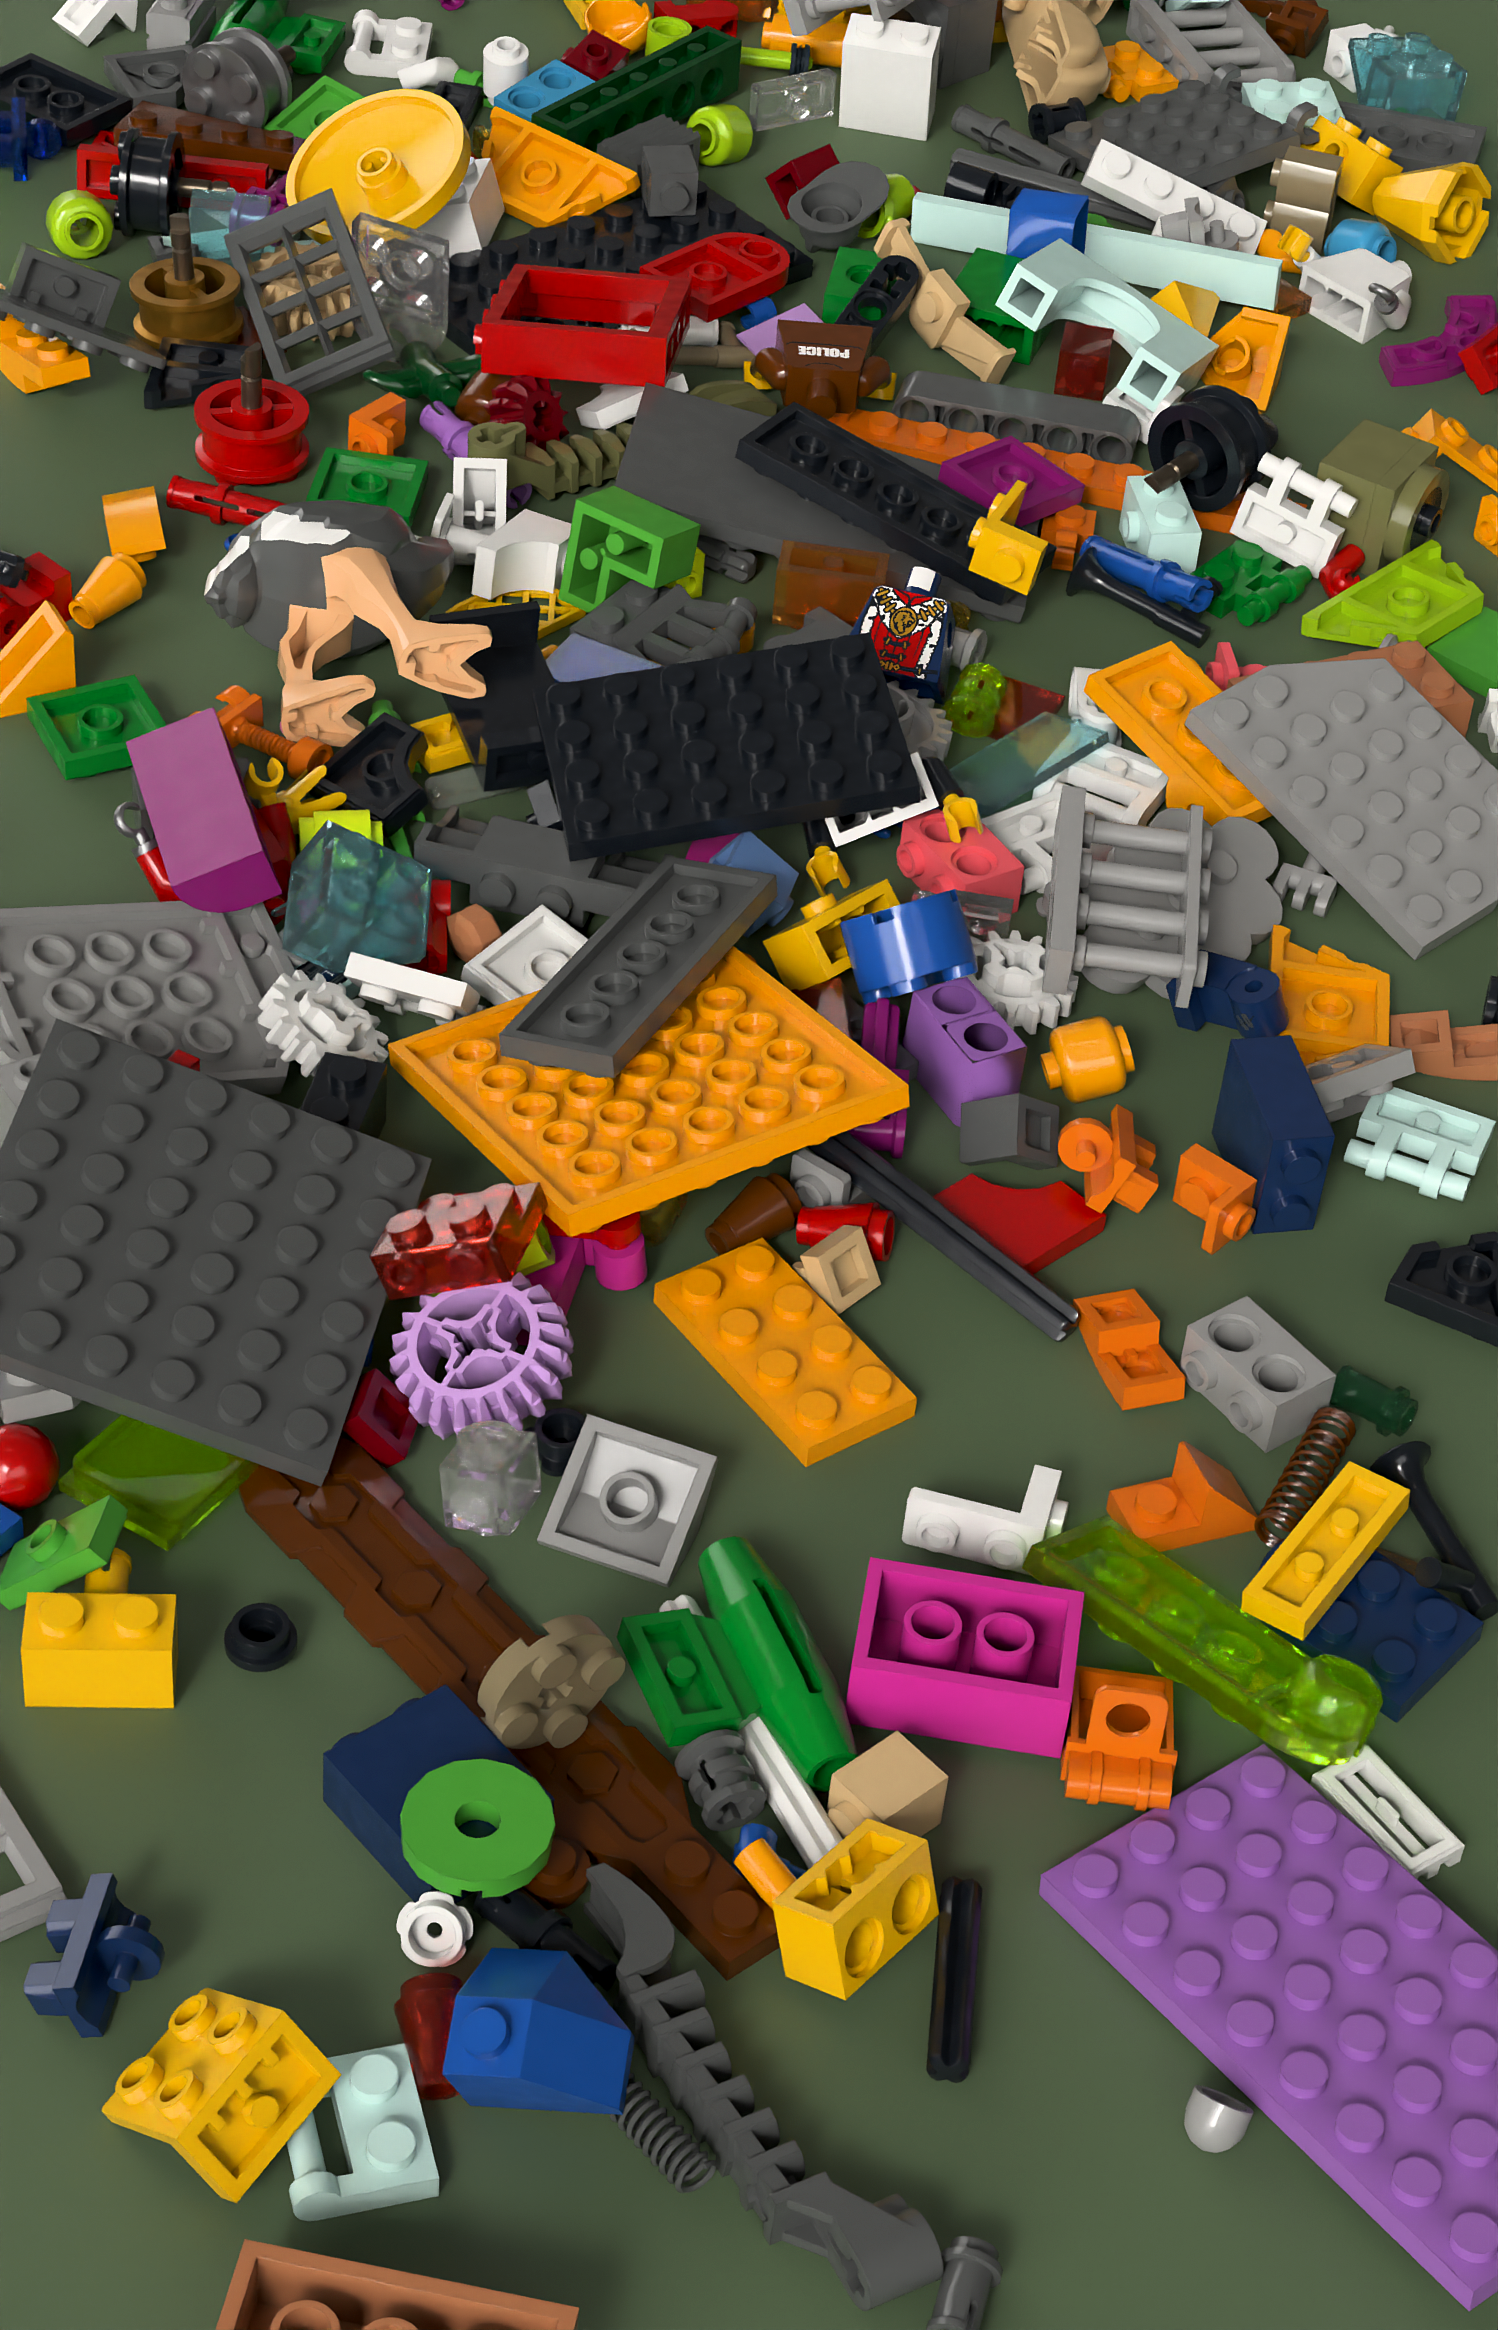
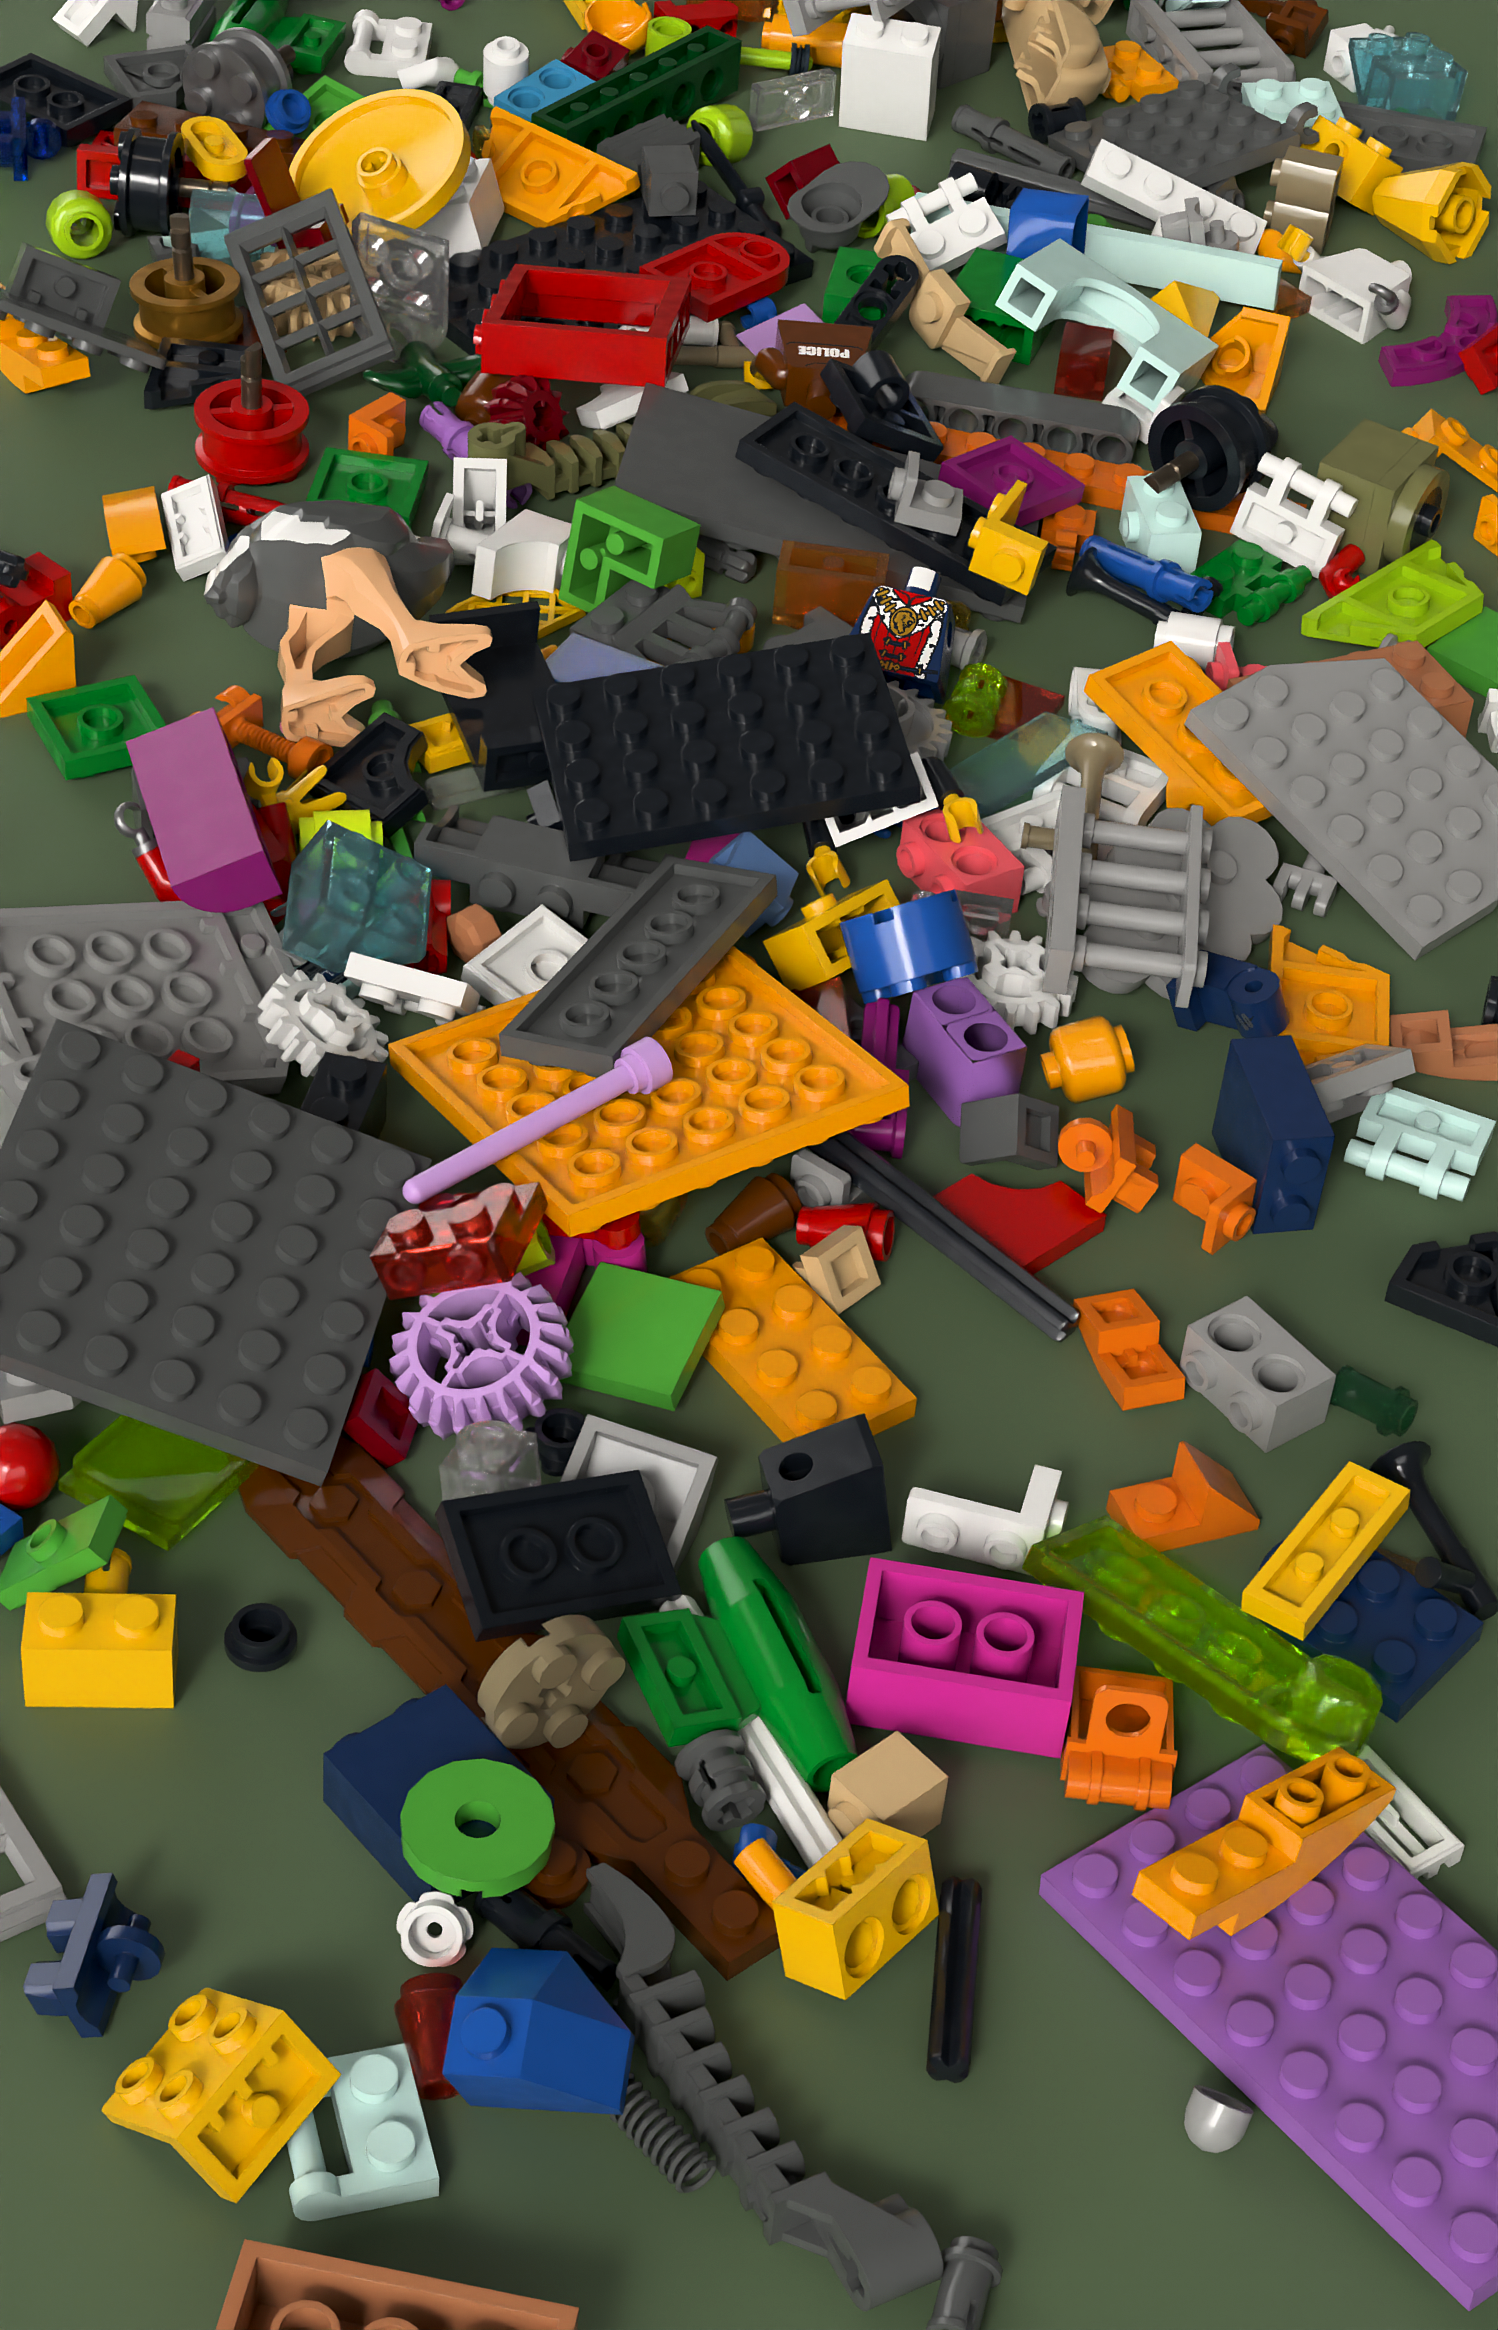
reddish brown piece [1254,1407,1356,1548] -> none
dark azure head [1324,218,1397,263] -> none
none -> white plate [161,474,229,582]
none -> yellow plate [181,116,248,184]
none -> dark red bracket [244,137,349,250]
none -> blue plate [265,89,311,136]
none -> lavender piece [402,1037,673,1204]
none -> black plate [435,1470,682,1642]
none -> bright green tile [559,1262,725,1411]
none -> black sword [691,120,782,237]
none -> black torso [724,1413,892,1566]
none -> black plate [820,350,944,463]
none -> white plate [885,173,1007,273]
none -> light grey bracket [887,451,963,536]
none -> dark tan piece [1020,732,1124,860]
none -> light orange slope [1132,1746,1397,1940]
none -> white brick [1154,611,1235,671]

